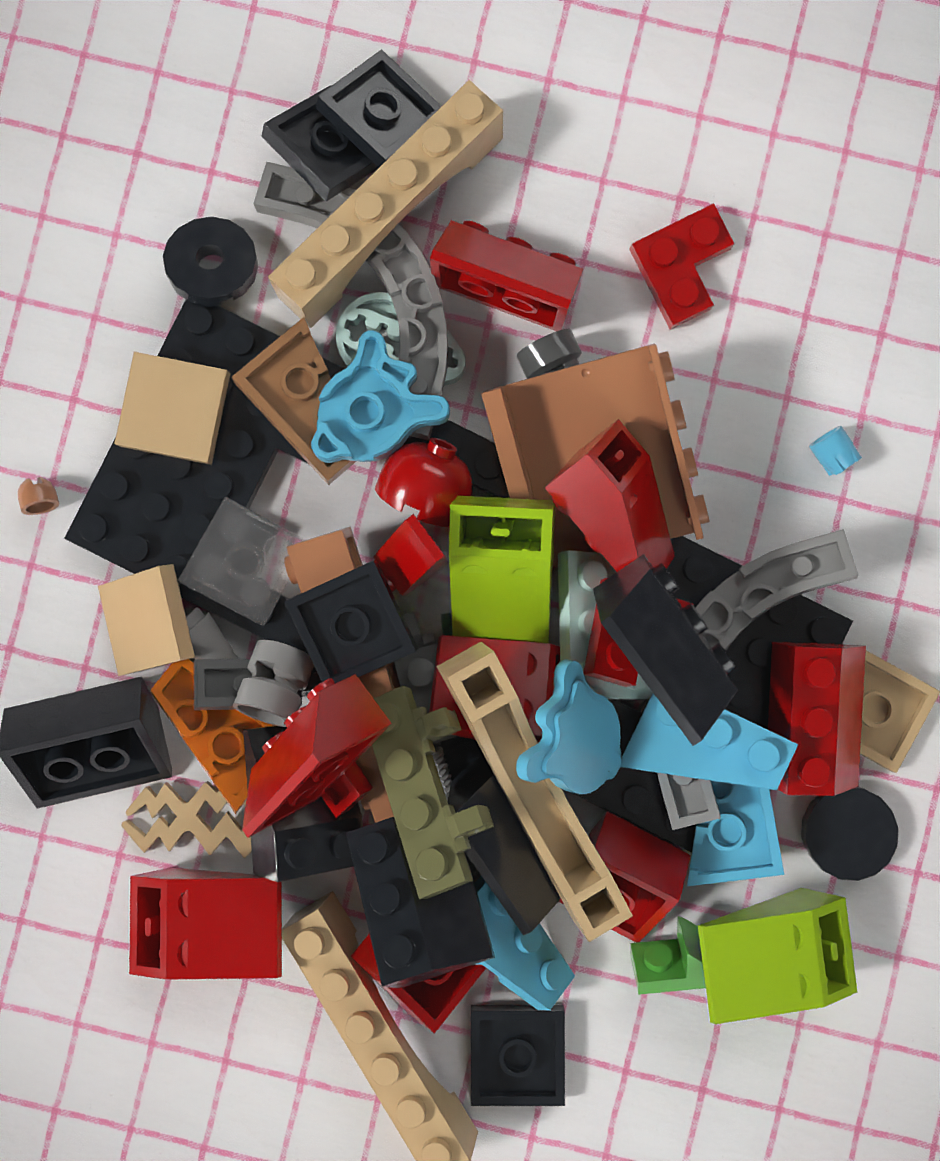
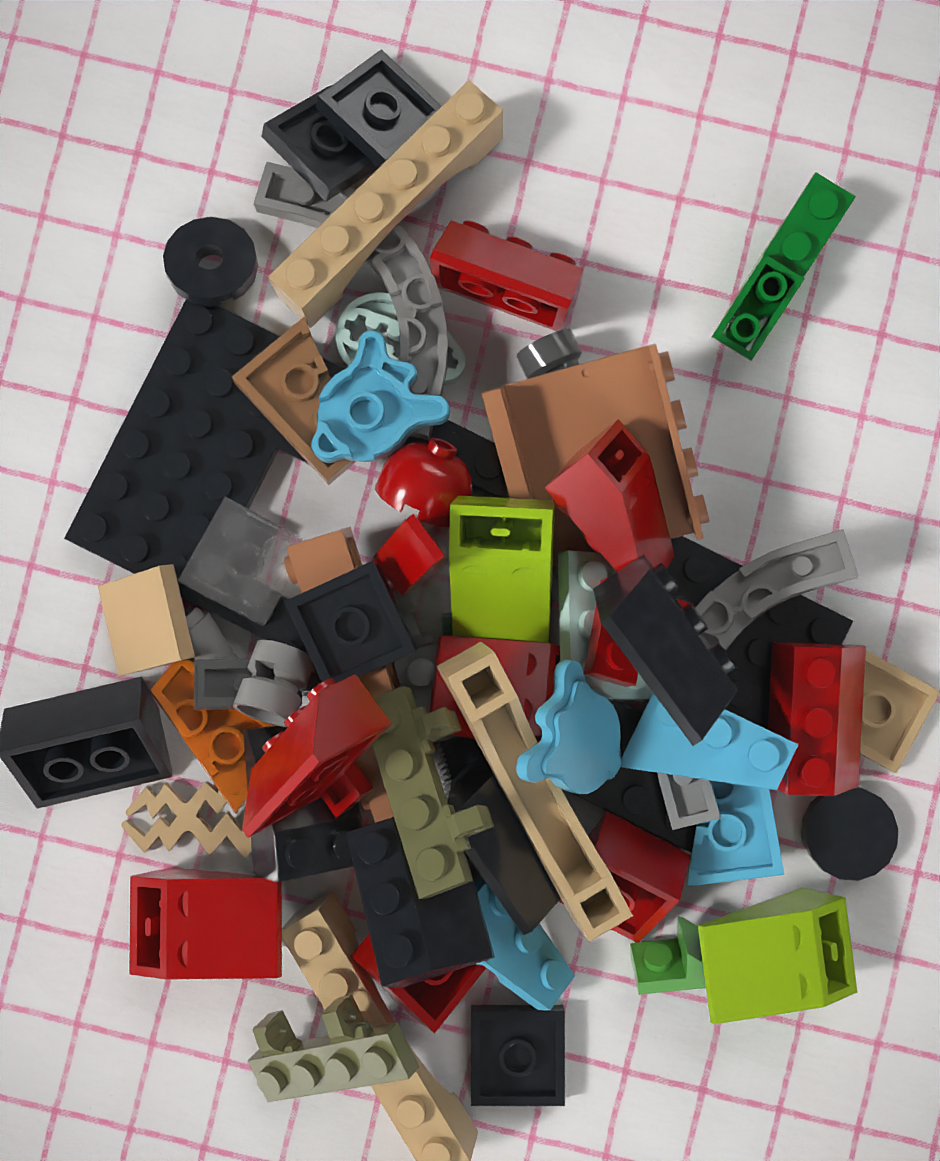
nougat hinge [18,477,59,515] -> none
tan tile [115,352,230,465] -> none
red plate [629,203,735,330] -> none
medium azure hose [809,426,862,476] -> none
none -> olive hinge [247,995,419,1102]
none -> green slope [711,172,856,361]

